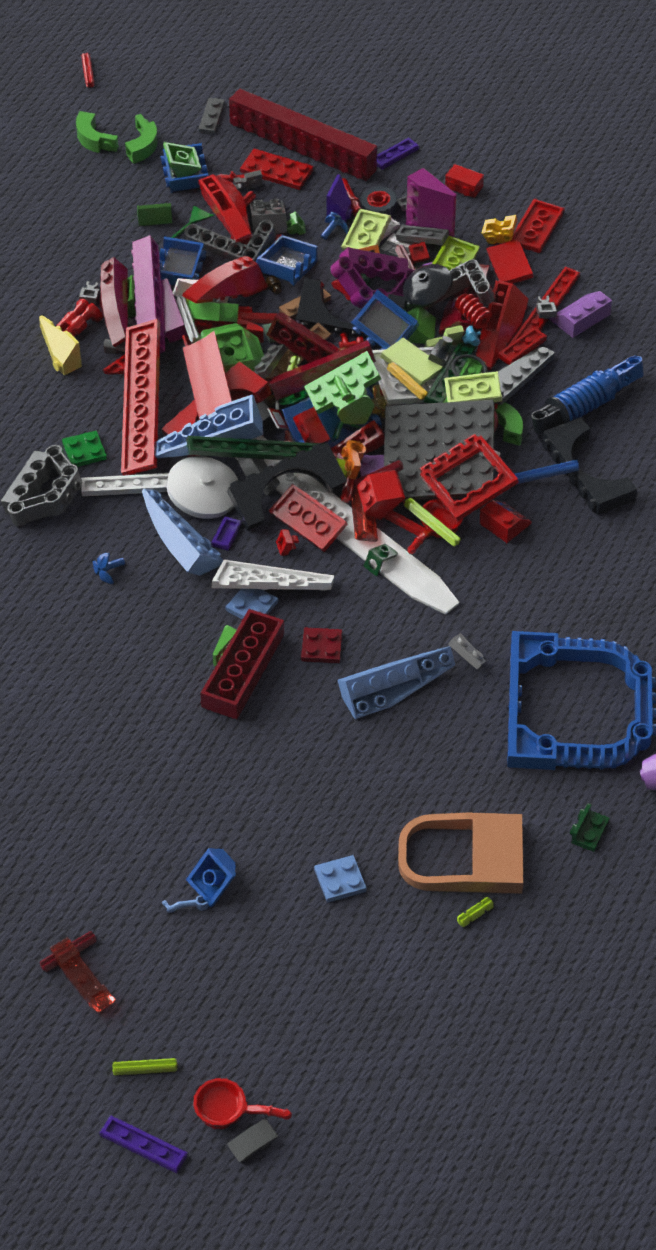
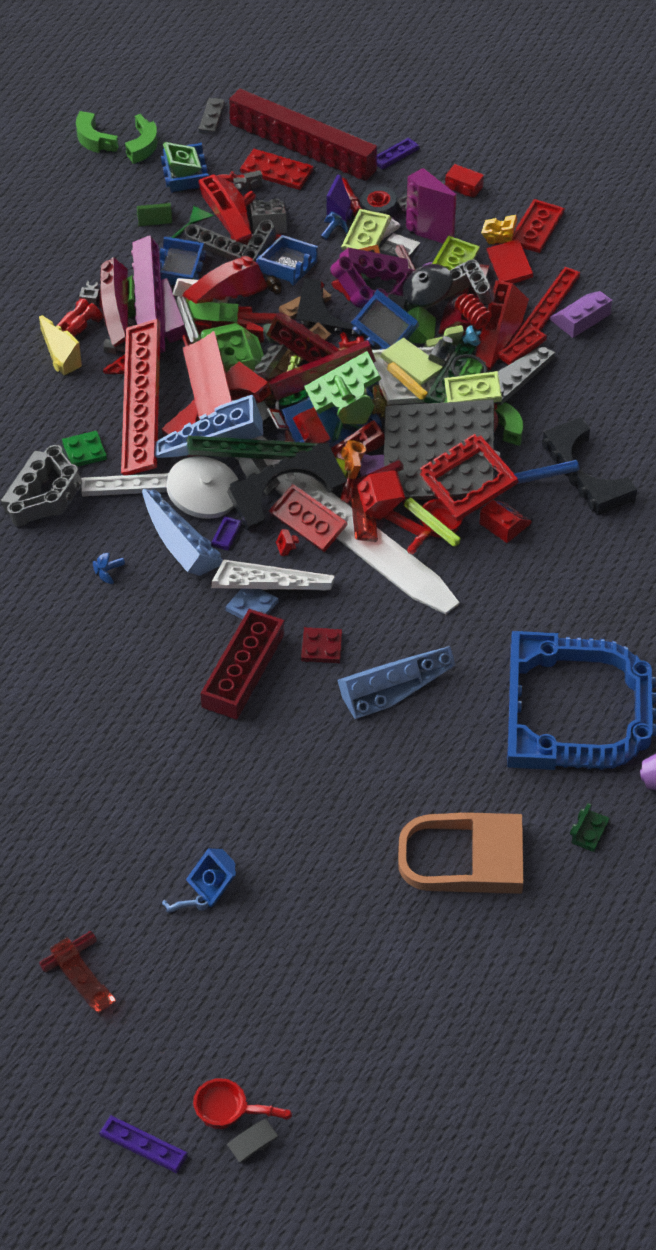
red axle [81,53,94,88] -> none
lime axle [112,1058,177,1075] -> none
bright green slope [213,625,236,666] -> none
bright green tile [286,211,306,235] -> none
medium blue plate [314,855,366,903] -> none
dark green bracket [364,544,398,576] -> none
dark grey plate [396,225,449,245] -> none
red plate [408,242,429,263] -> none
light grey wing [448,633,486,669] -> none
lime axle [457,897,494,927] -> none
piece [532,356,644,434] -> none
dark grey plate [536,296,557,319] -> none

